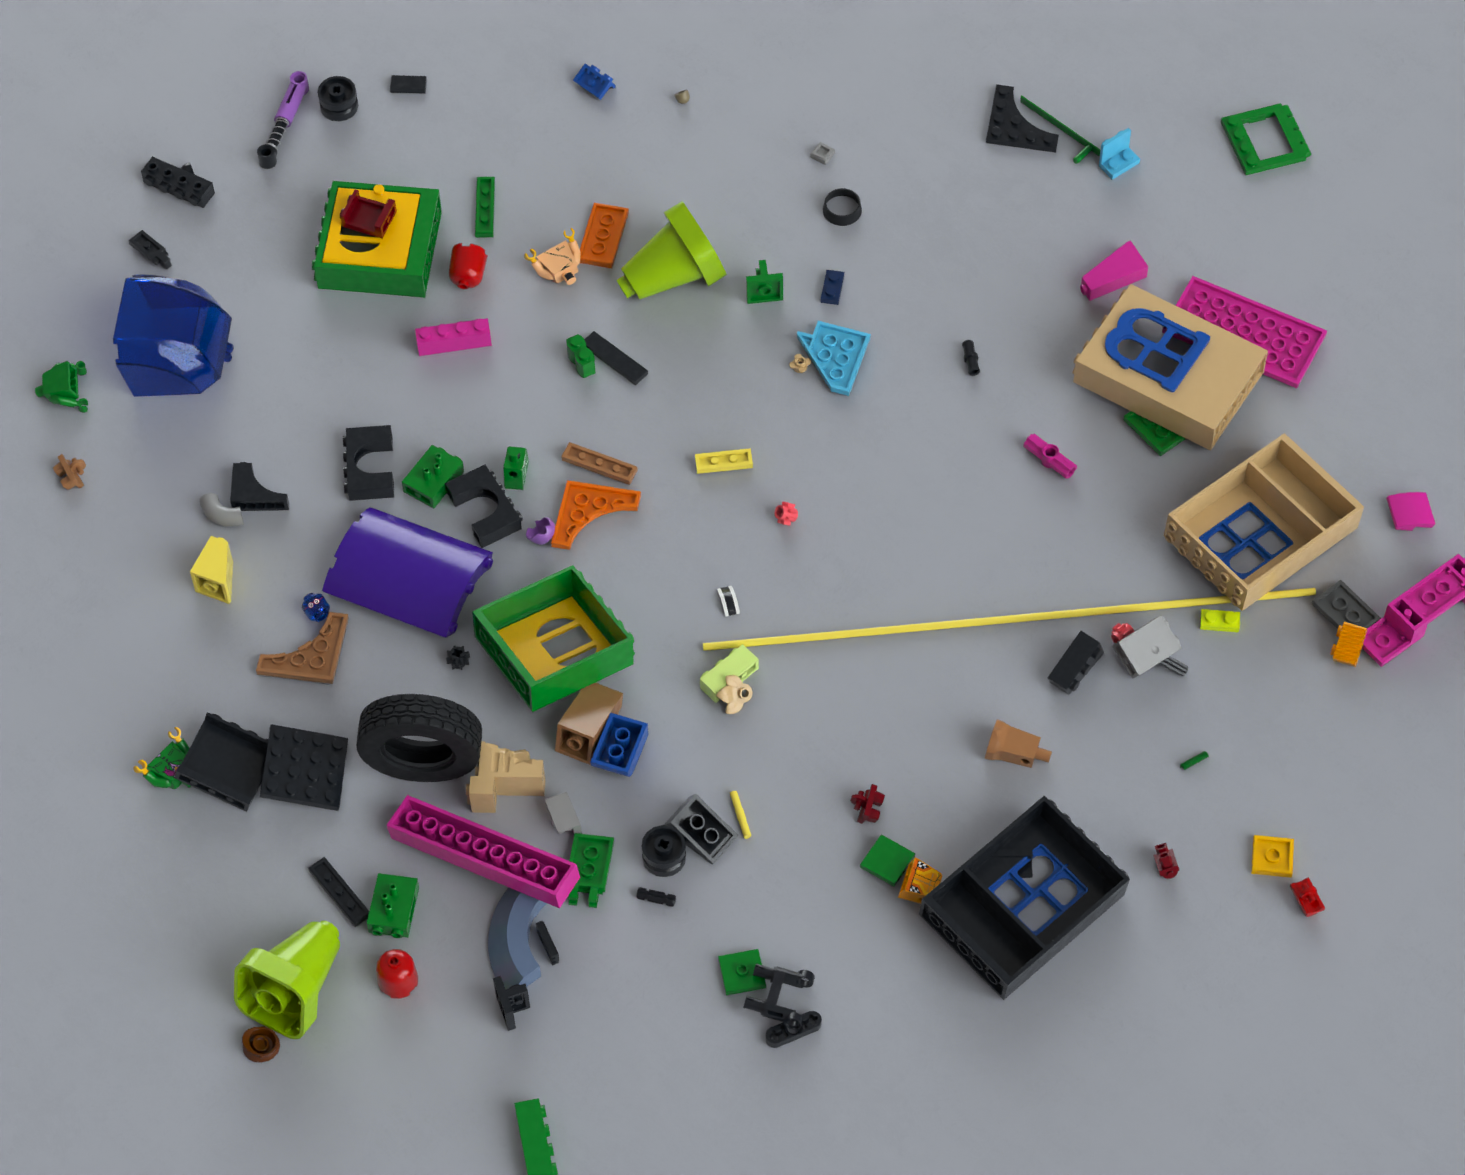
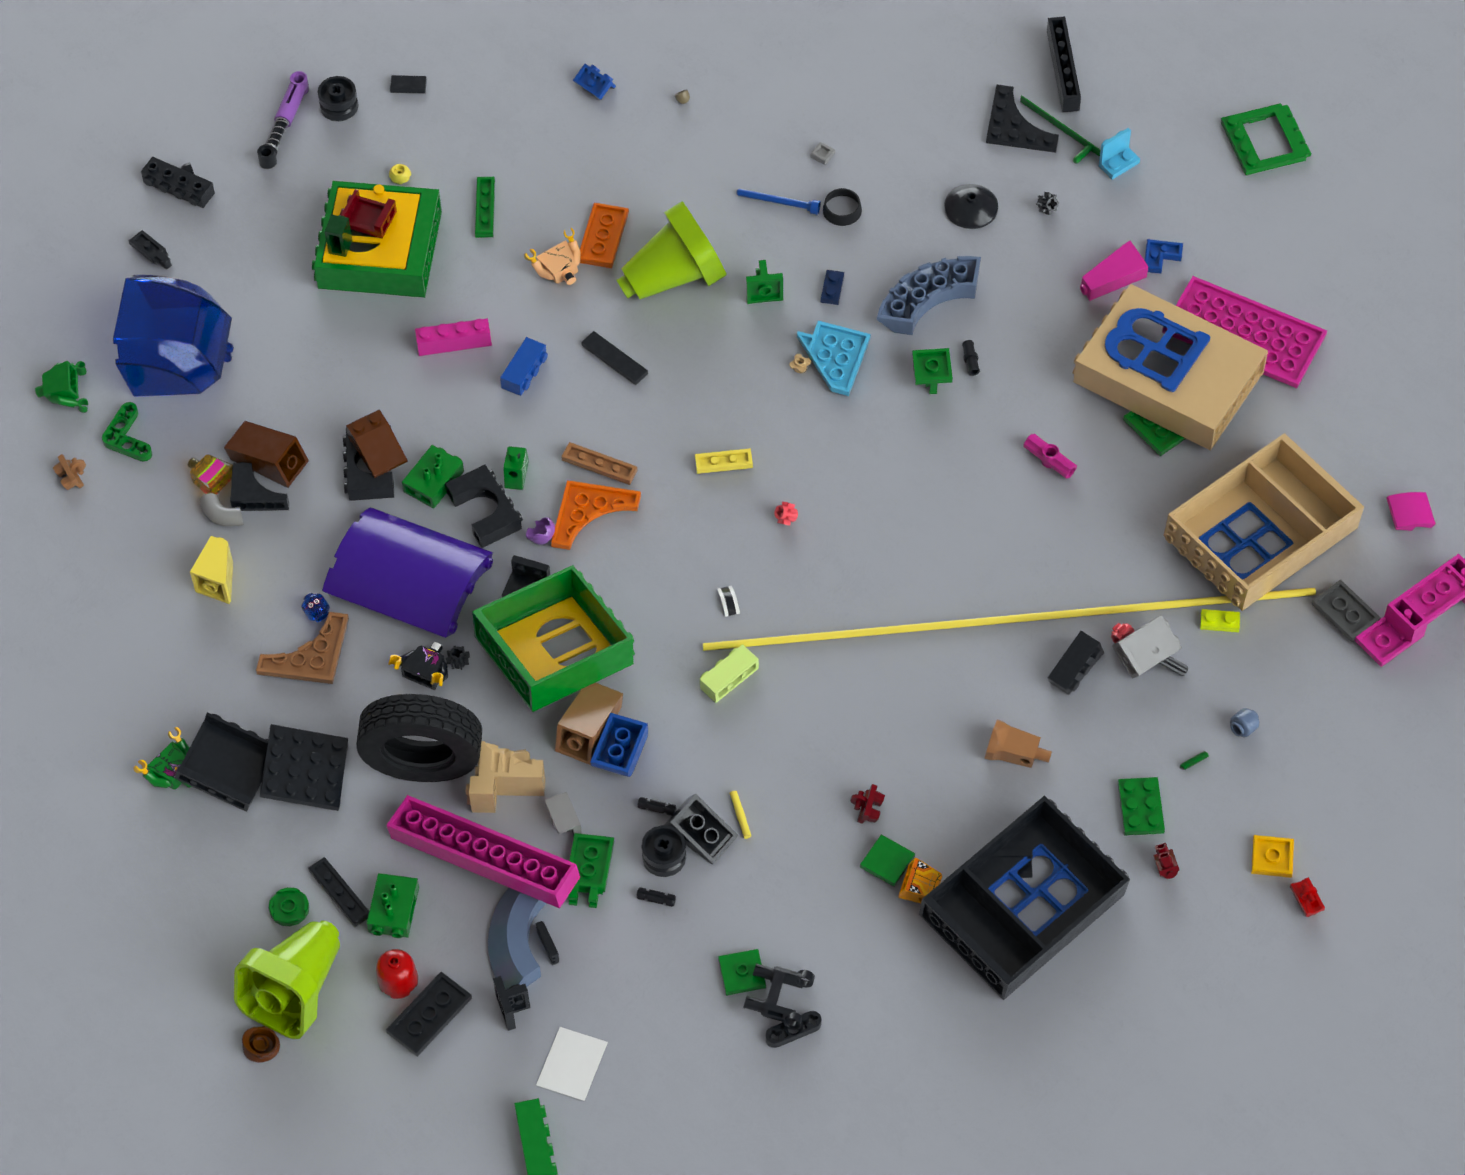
red cylinder [449,243,488,289] -> none
green brick [566,334,596,378] -> none
tan plate [716,675,753,714] -> none
light orange brick [1330,622,1367,667] -> none
none -> green beam [102,402,152,462]
none -> clear yellow torso [187,454,233,495]
none -> reddish brown slope [224,421,309,488]
none -> green tile [268,887,310,926]
none -> dark green brick [325,214,352,257]
none -> reddish brown slope [346,409,408,478]
none -> black plate [386,972,472,1057]
none -> black torso [388,642,448,690]
none -> light yellow plate [389,164,411,185]
none -> blue brick [500,337,548,396]
none -> black bracket [502,555,550,597]
none -> white sticker [536,1027,608,1101]
none -> black axle [637,797,677,816]
none -> blue piece [736,189,821,215]
none -> sand blue brick [877,256,981,335]
none -> green bracket [912,348,953,394]
none -> black dish [944,184,998,229]
none -> black gear [1036,192,1059,215]
none -> black brick [1047,16,1081,112]
none -> green plate [1118,777,1165,836]
none -> blue tile [1145,239,1183,274]
none -> sand blue head [1230,708,1260,737]

